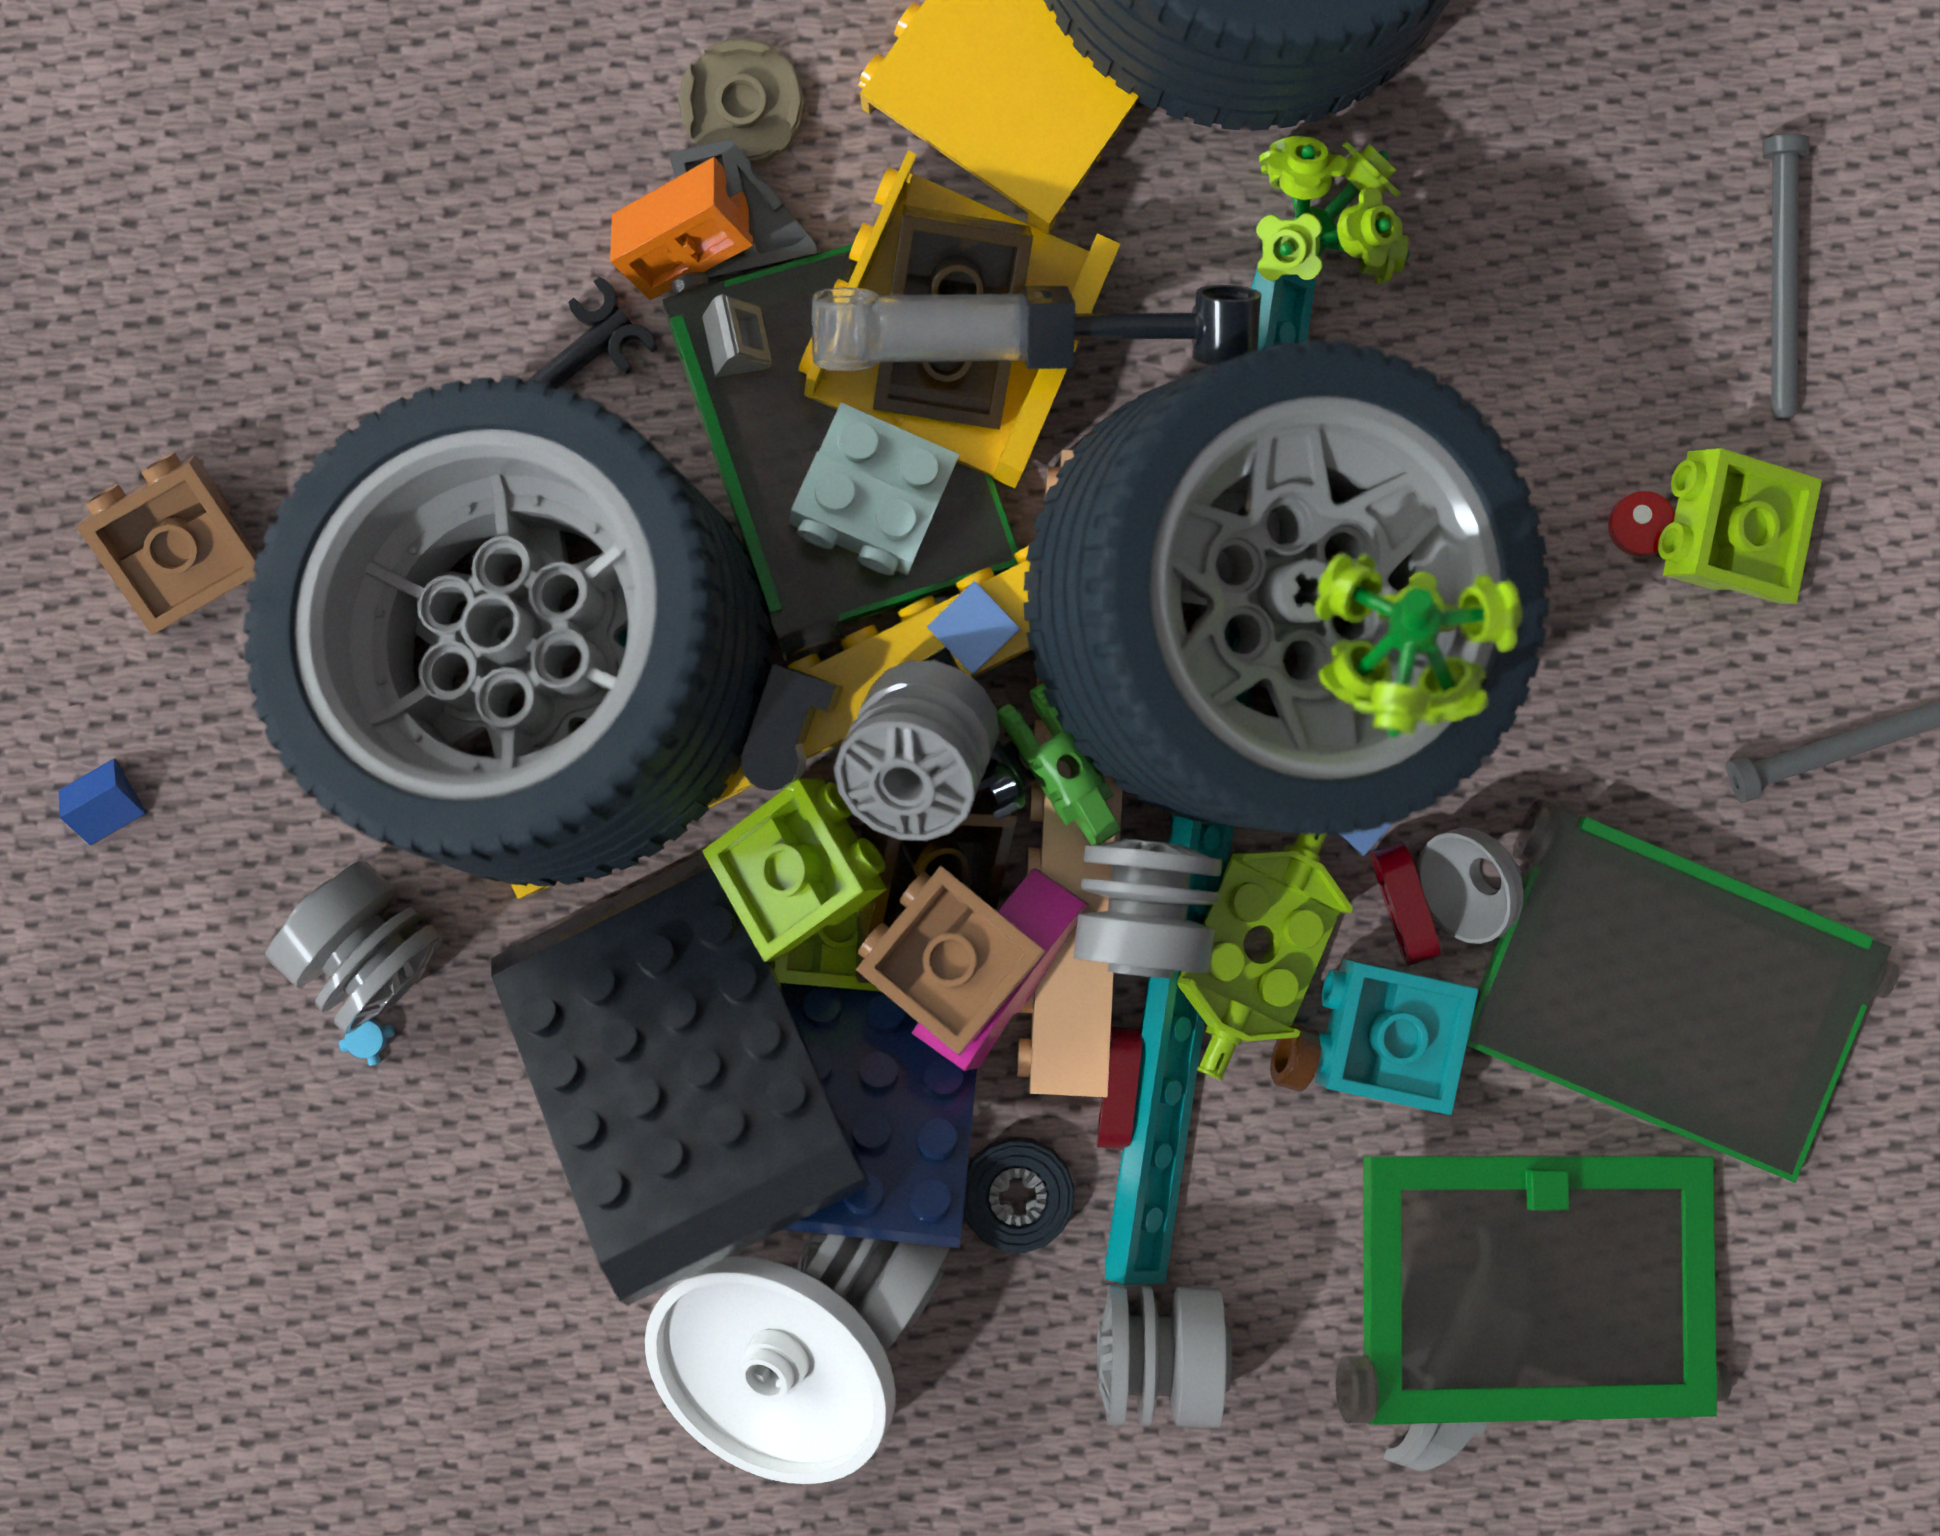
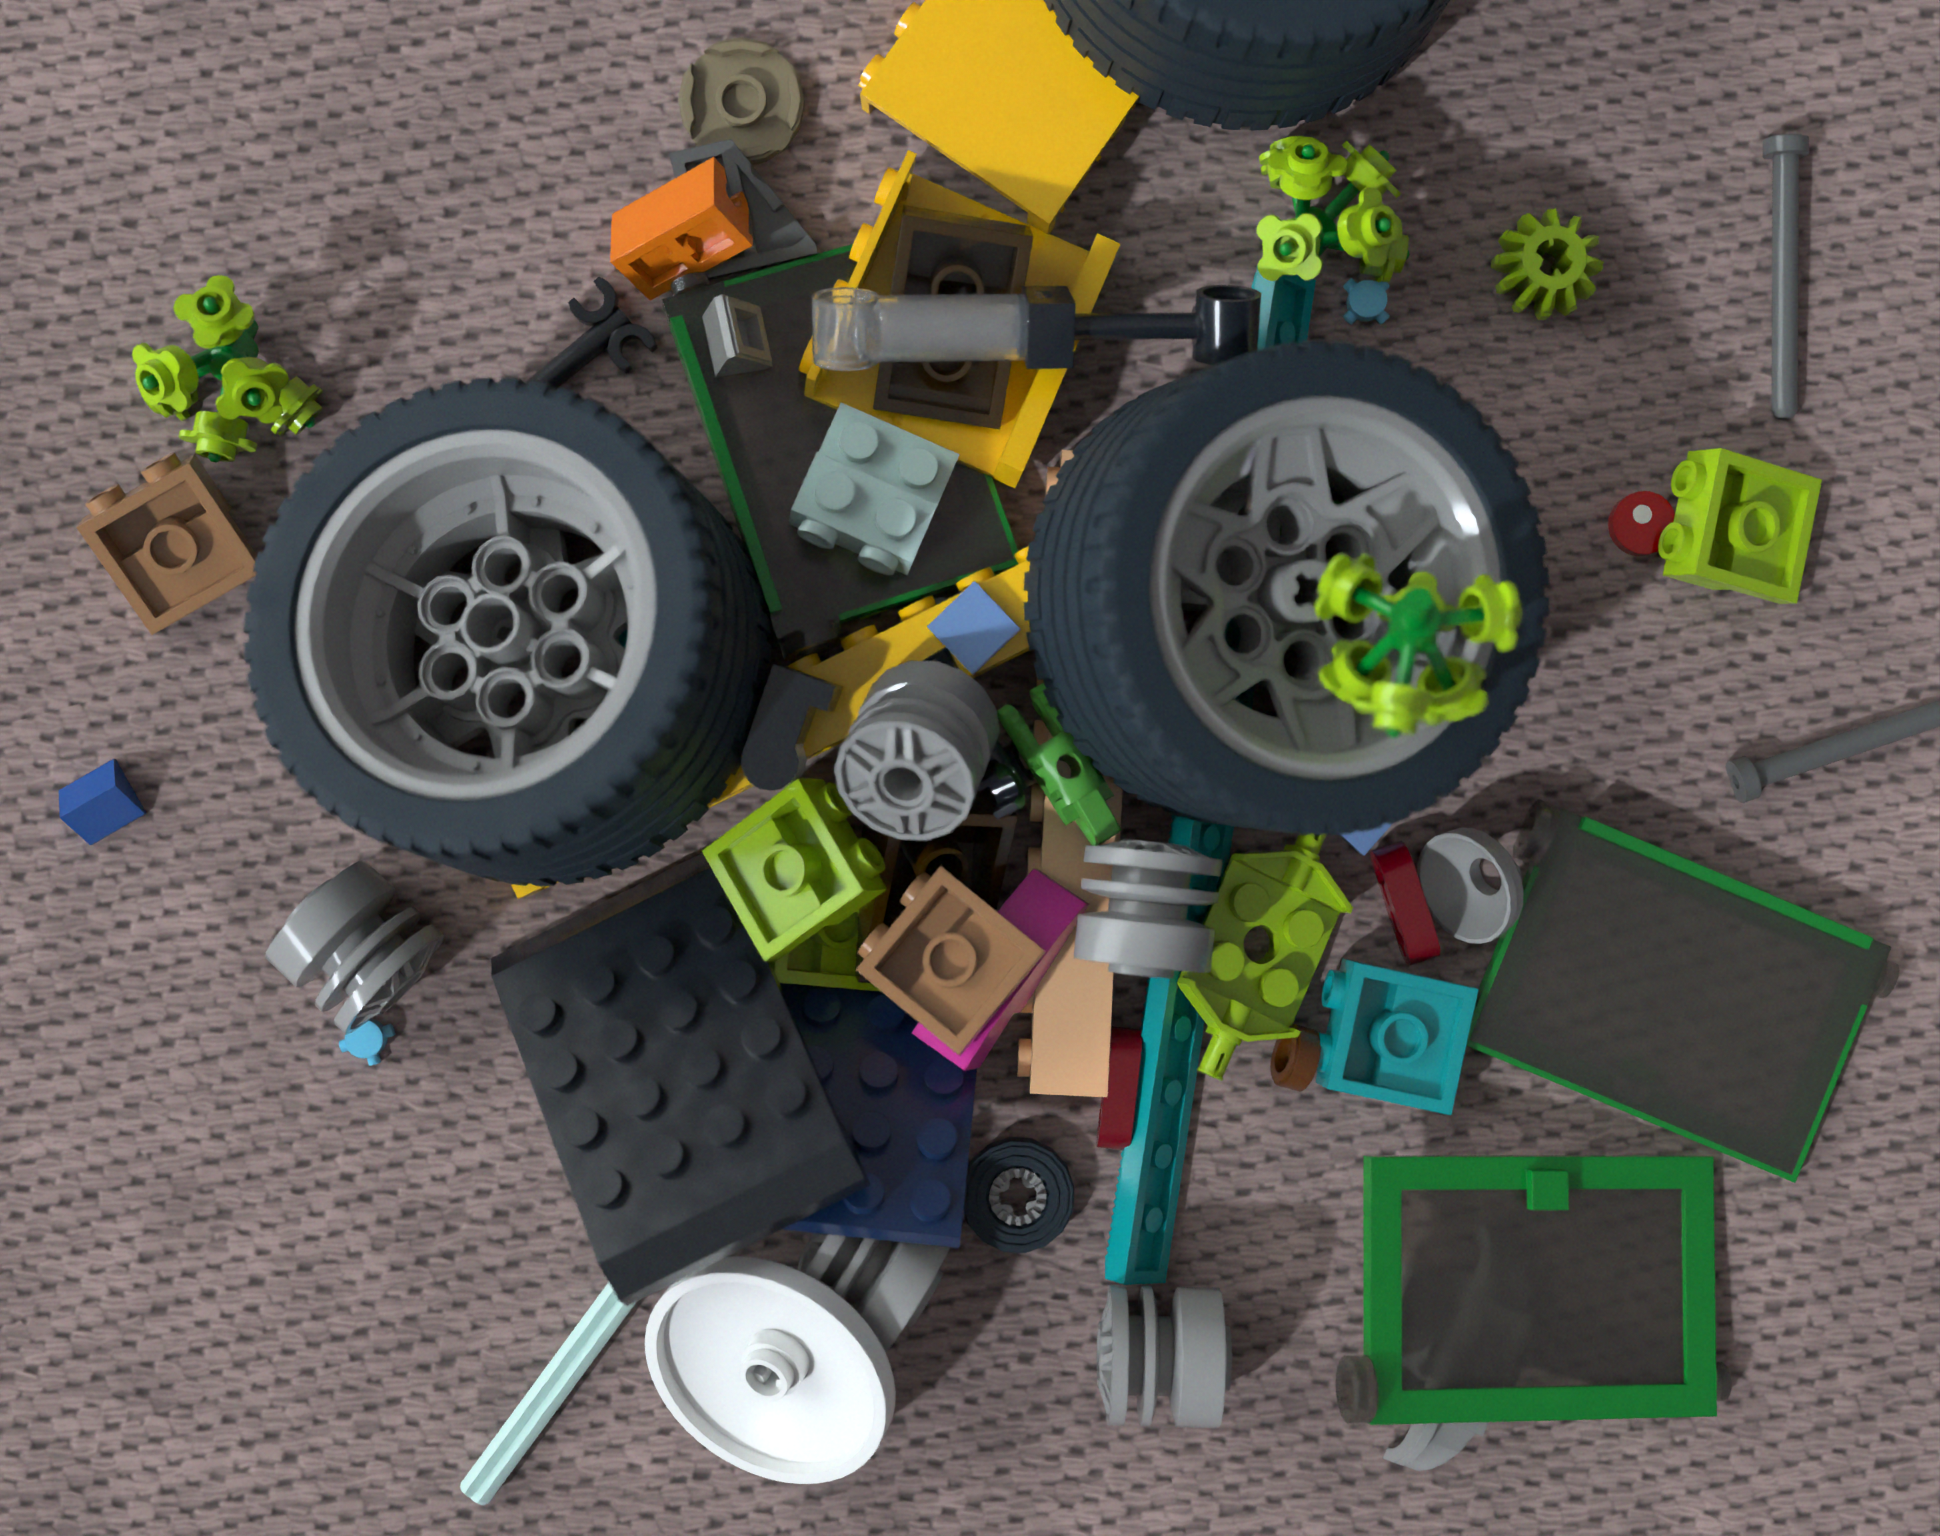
none -> lime plant [132,275,323,463]
none -> light aqua axle [460,1282,636,1505]
none -> medium azure piece [1343,278,1390,325]
none -> lime gear [1491,208,1604,320]

